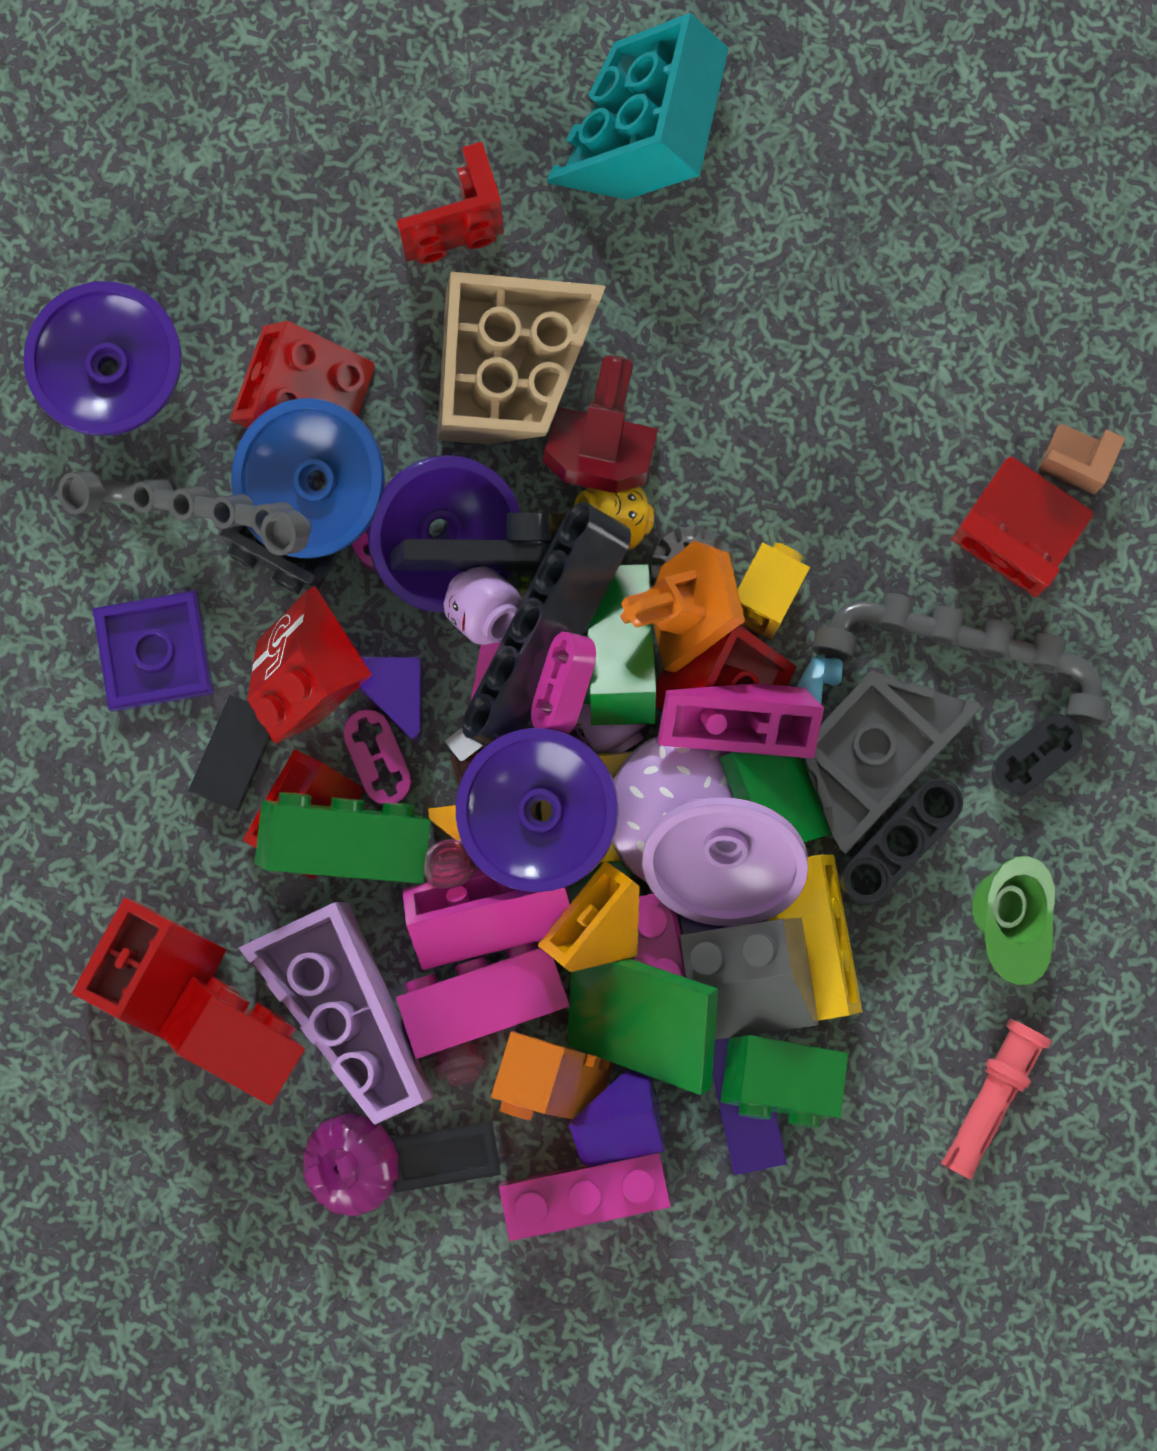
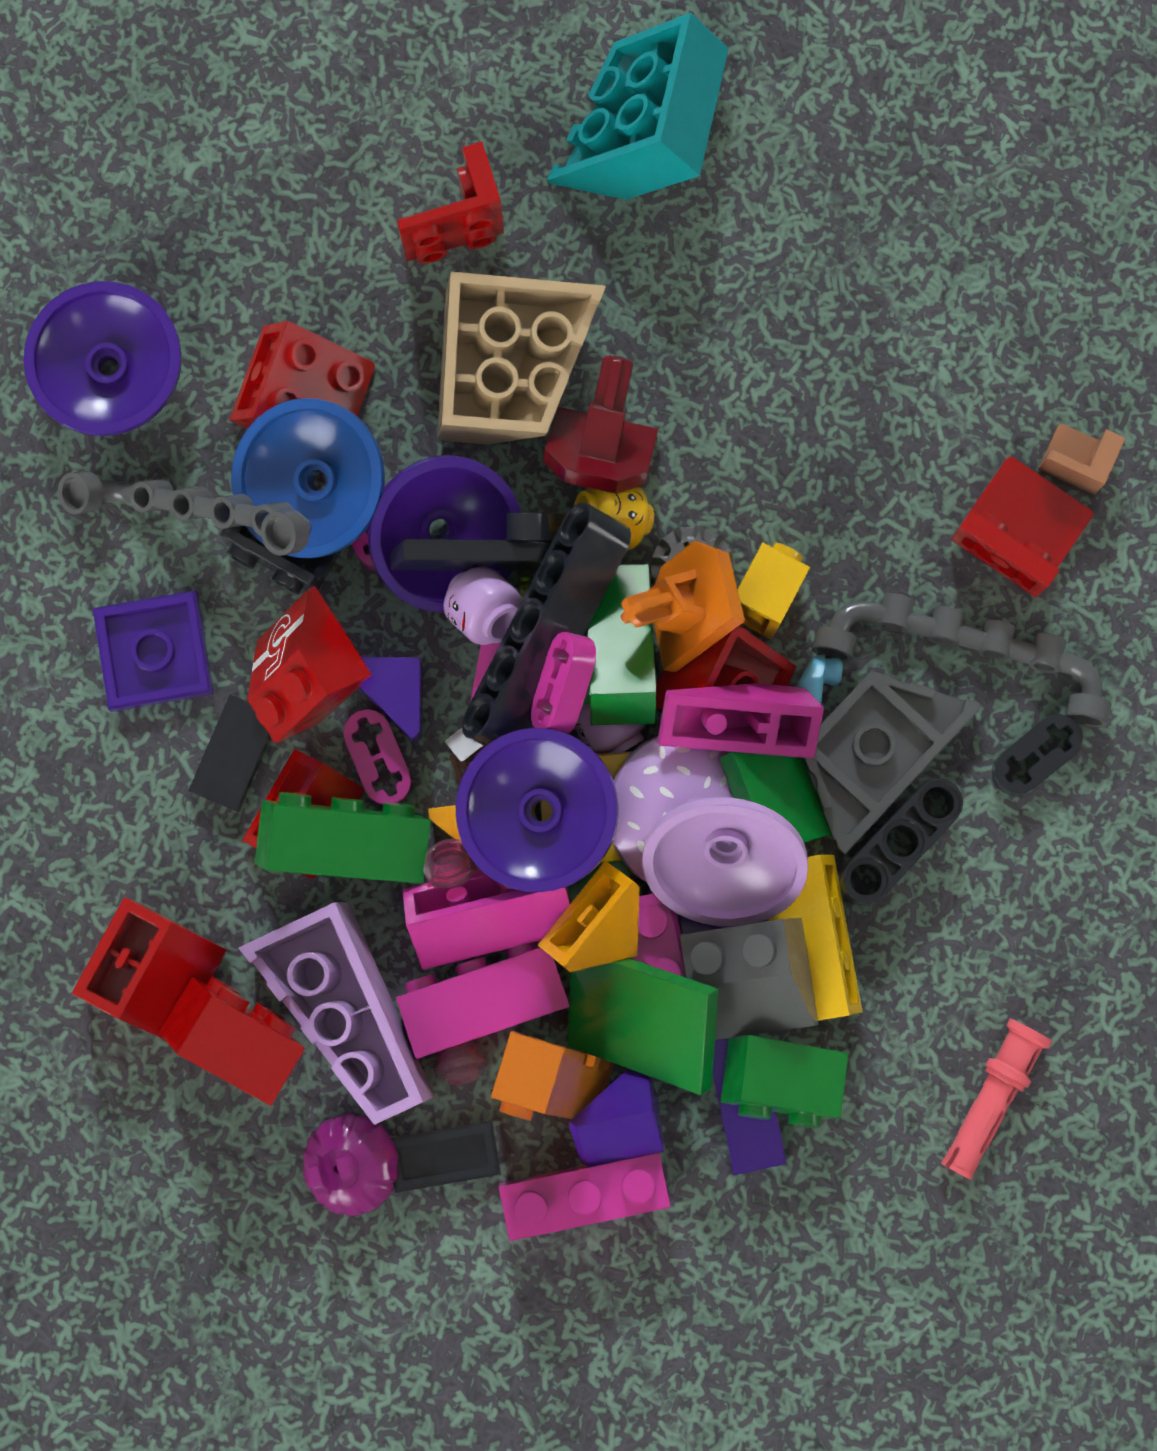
bright green piece [972,856,1055,986] -> none

